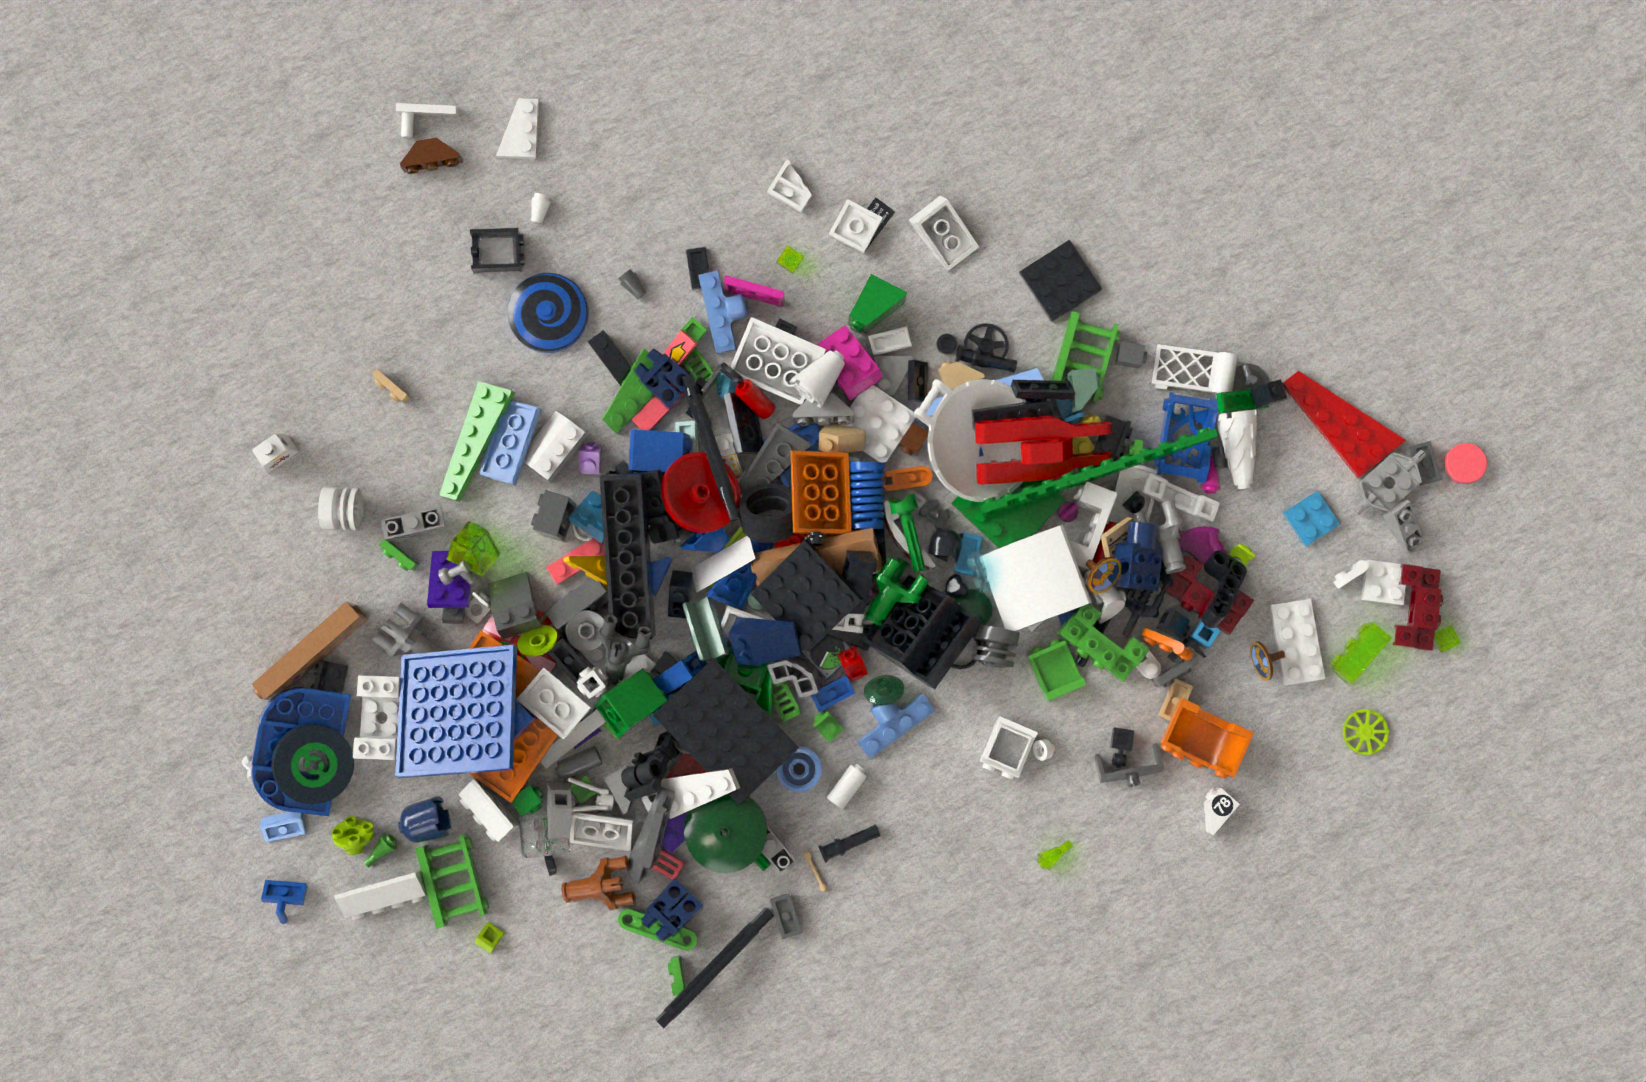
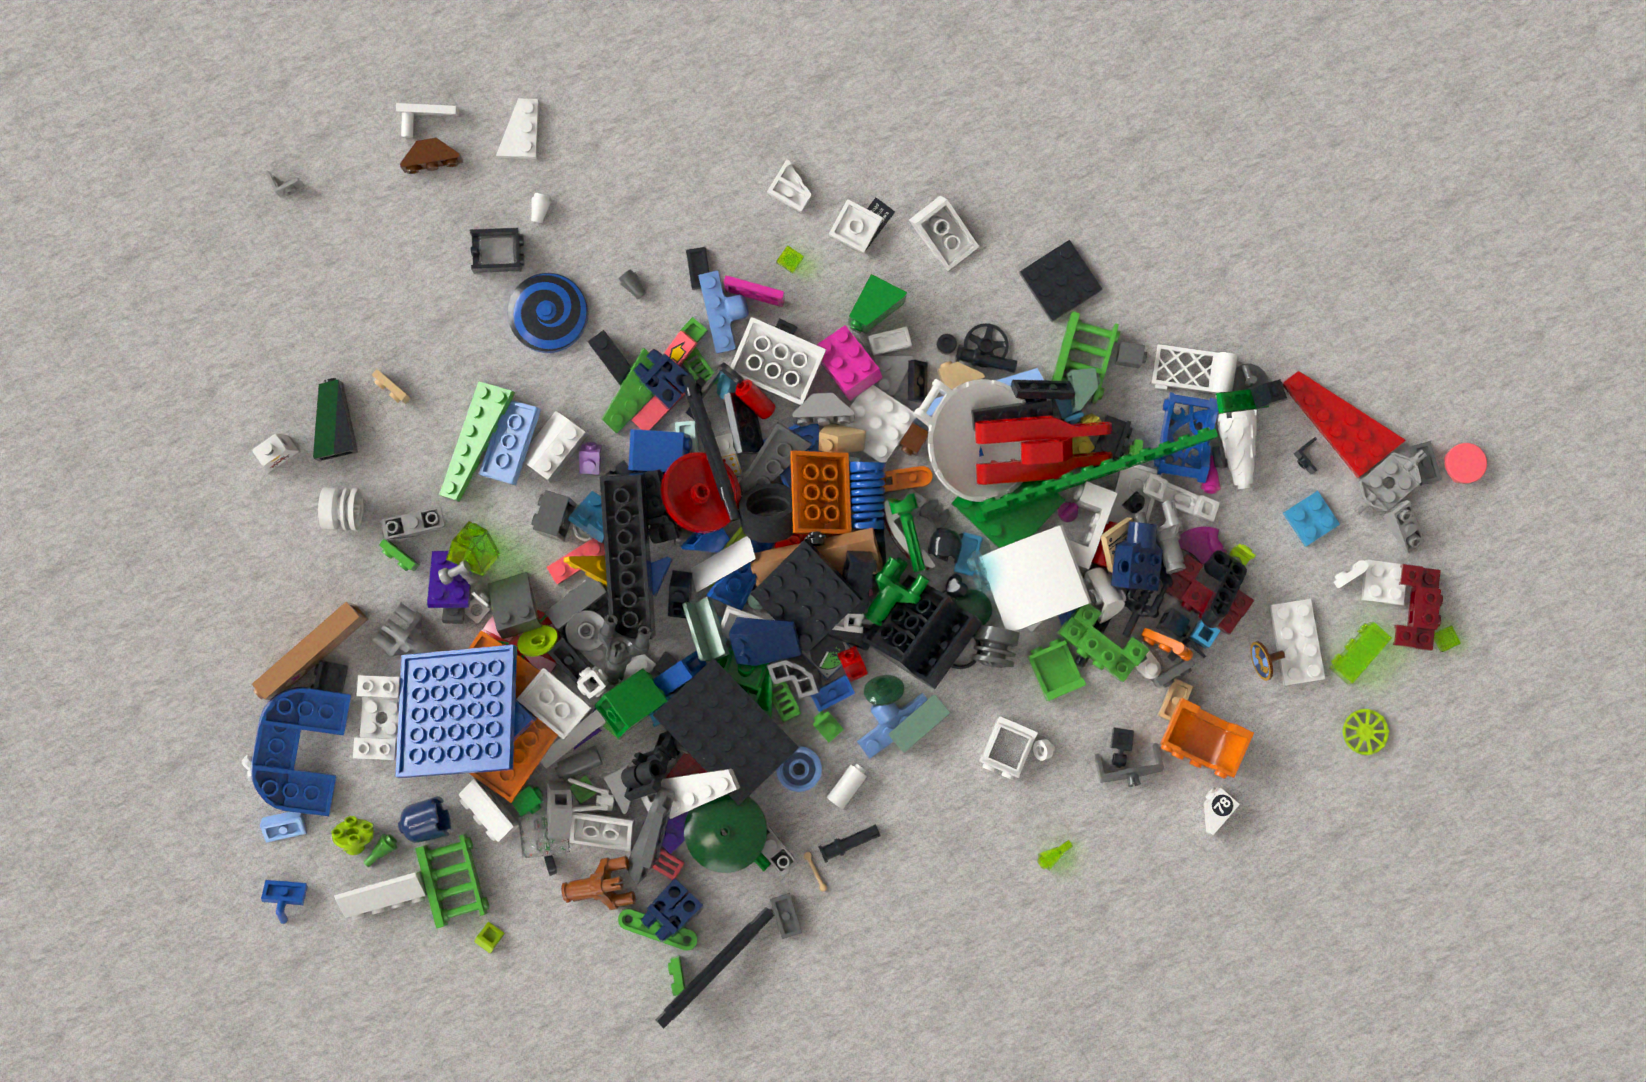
black wheel [271,724,354,804] -> none
white cone [790,350,845,408] -> none
shield [1086,557,1121,594] -> none
none -> light grey bracket [266,171,304,197]
none -> slope [313,378,358,462]
none -> sand green panel [889,695,951,753]
none -> black bracket [1293,437,1317,474]

